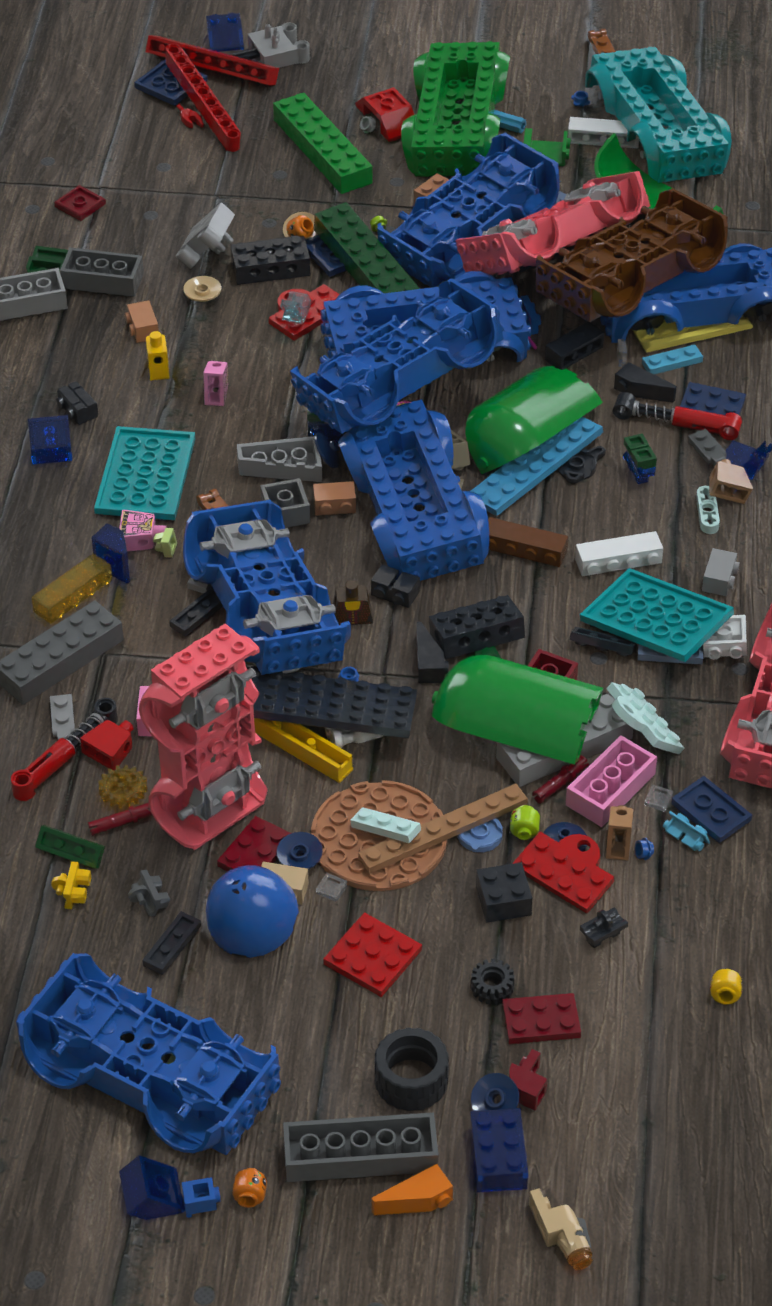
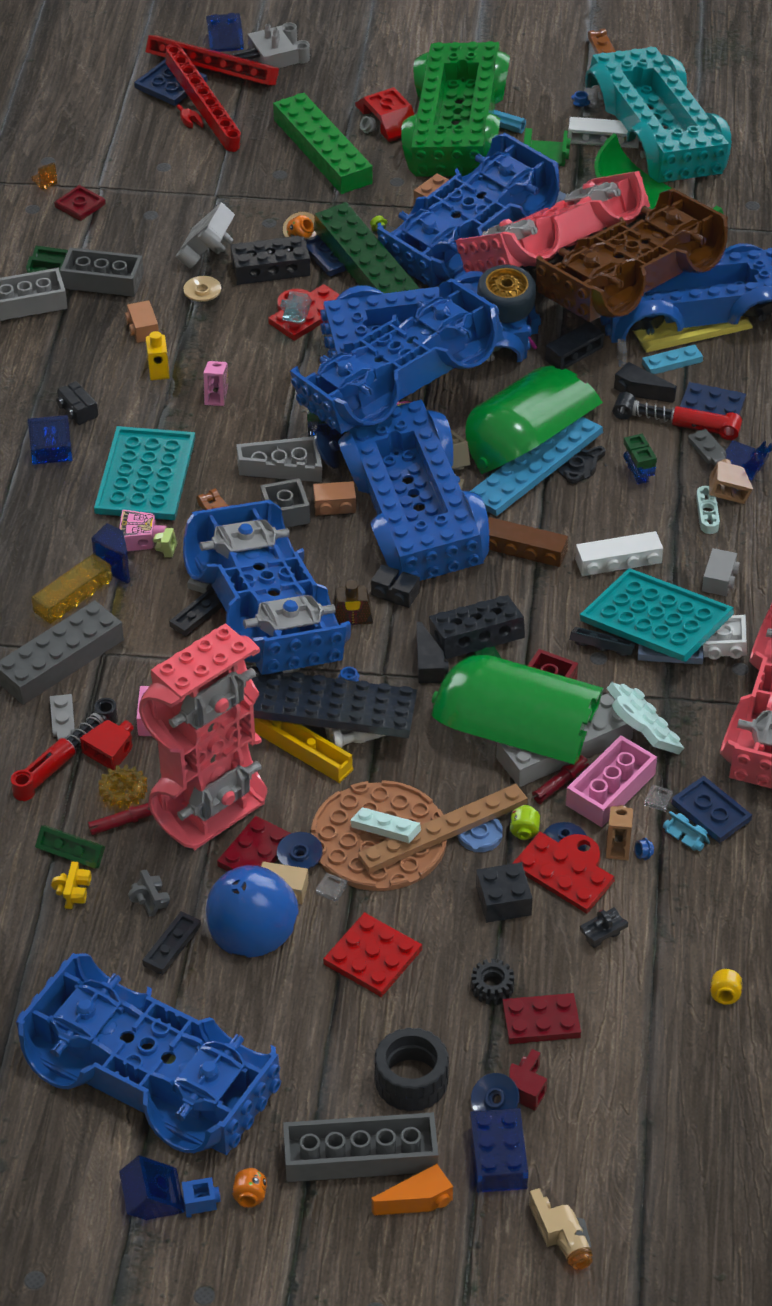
none -> clear orange bracket [32,163,58,190]
none -> wheel [477,265,536,323]

